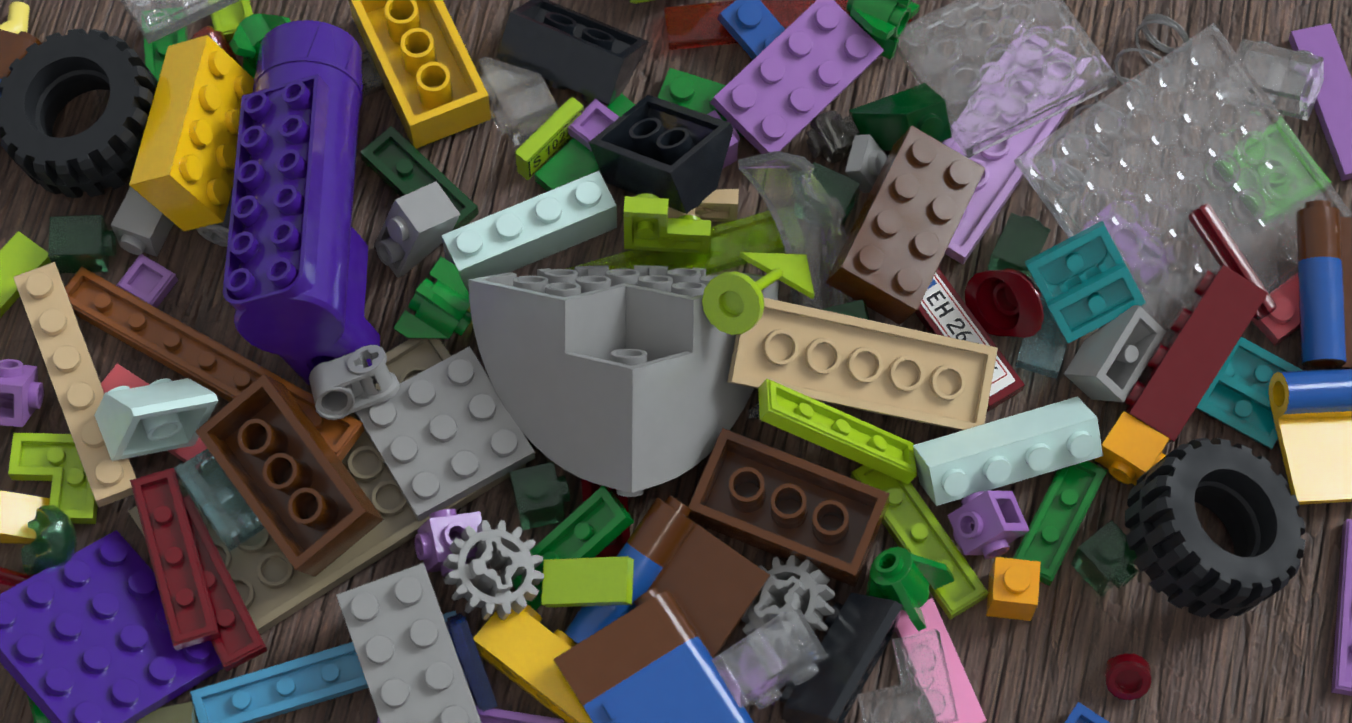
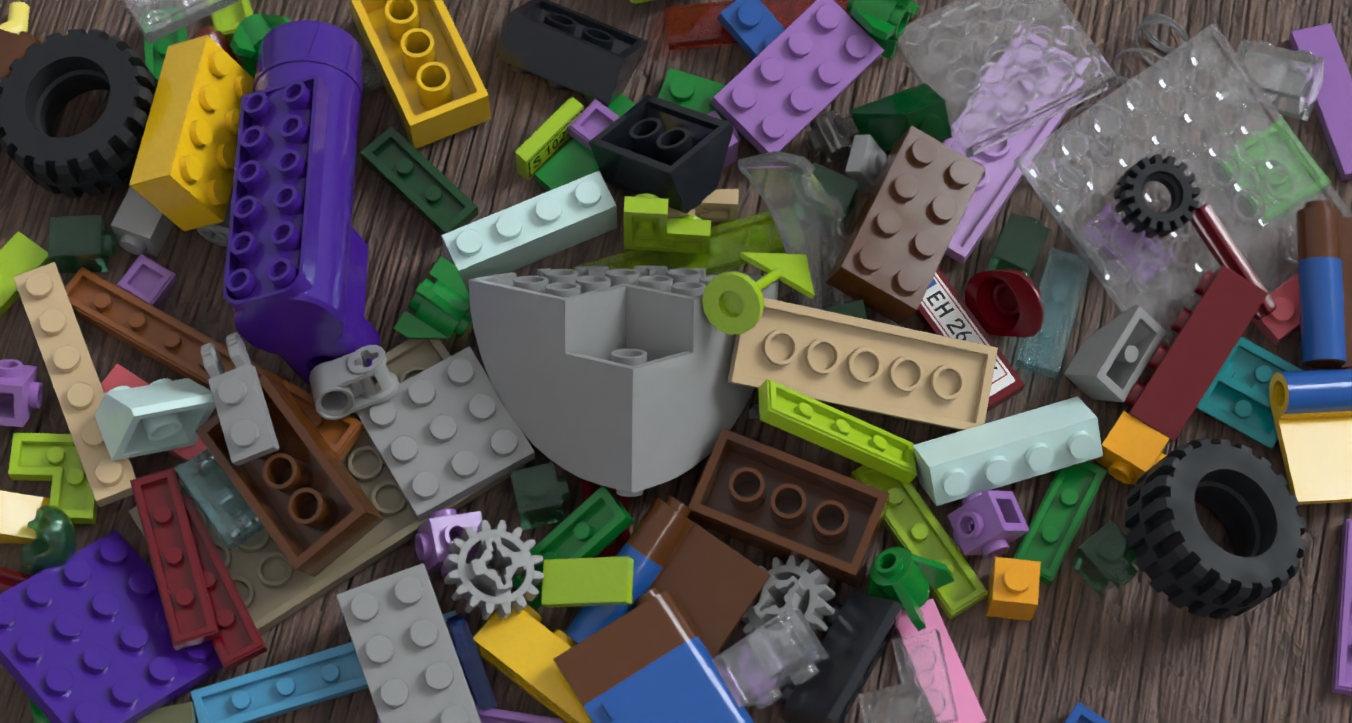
light grey slope [374,181,460,278] -> none
clear slope [478,57,558,146] -> none
teal slope [1025,221,1146,343] -> none
dark red tile [1105,653,1152,700] -> none
none -> light grey hinge [200,332,279,466]
none -> black tyre [1114,154,1200,238]

